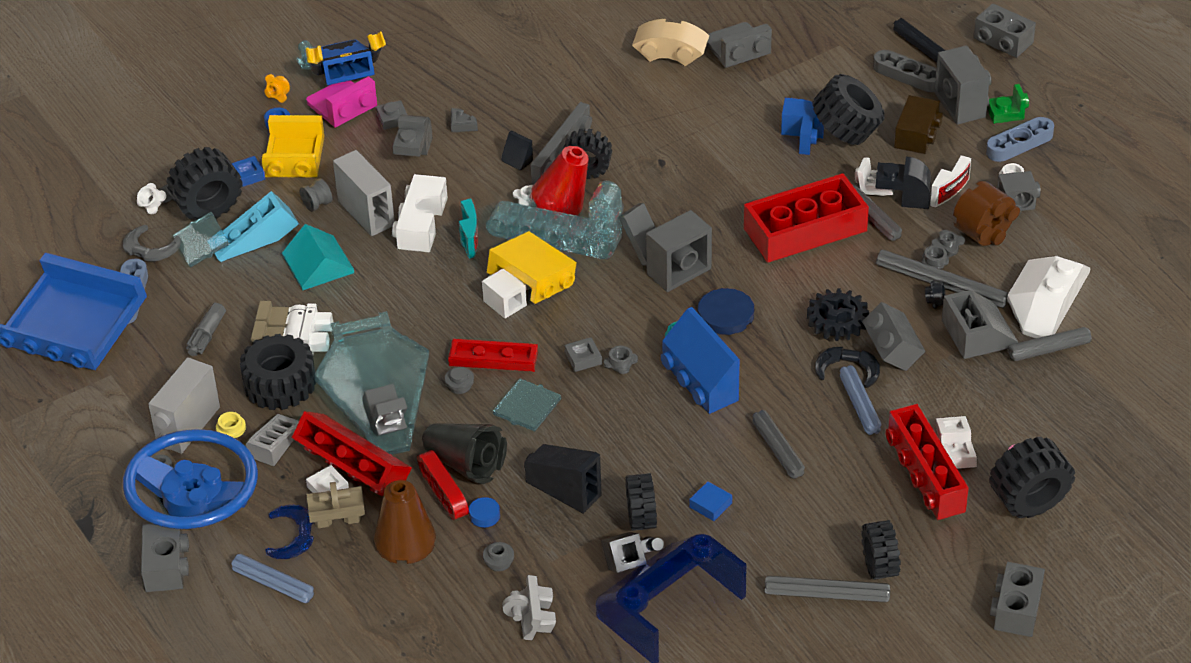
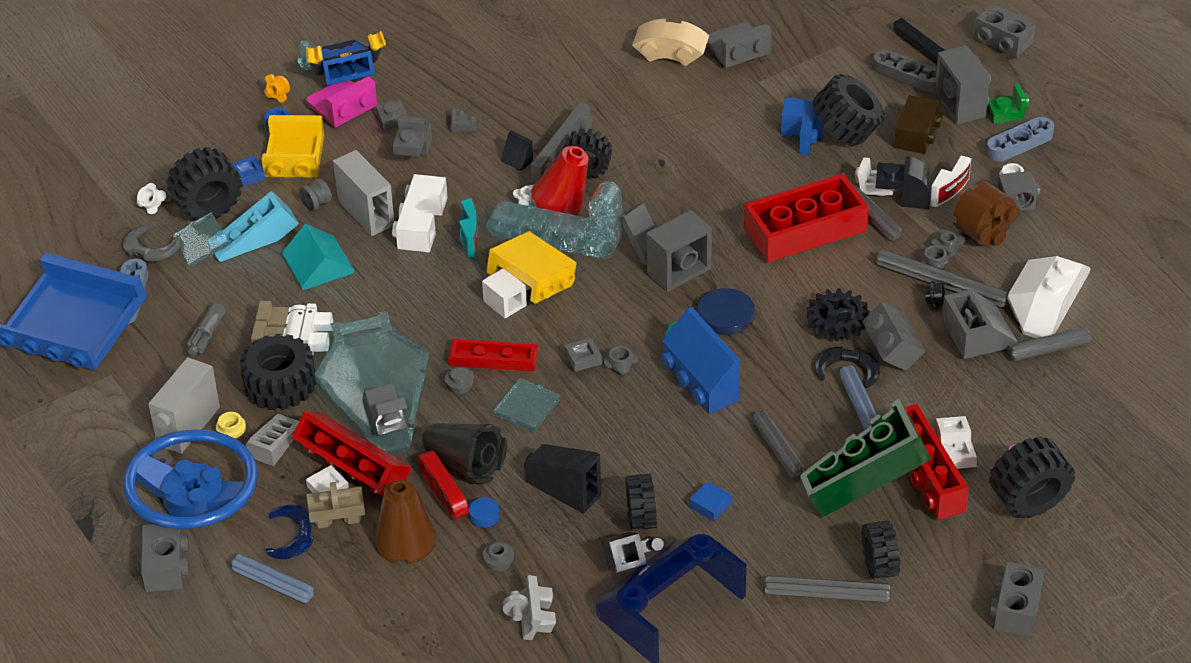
none -> dark green wedge [800,398,932,517]

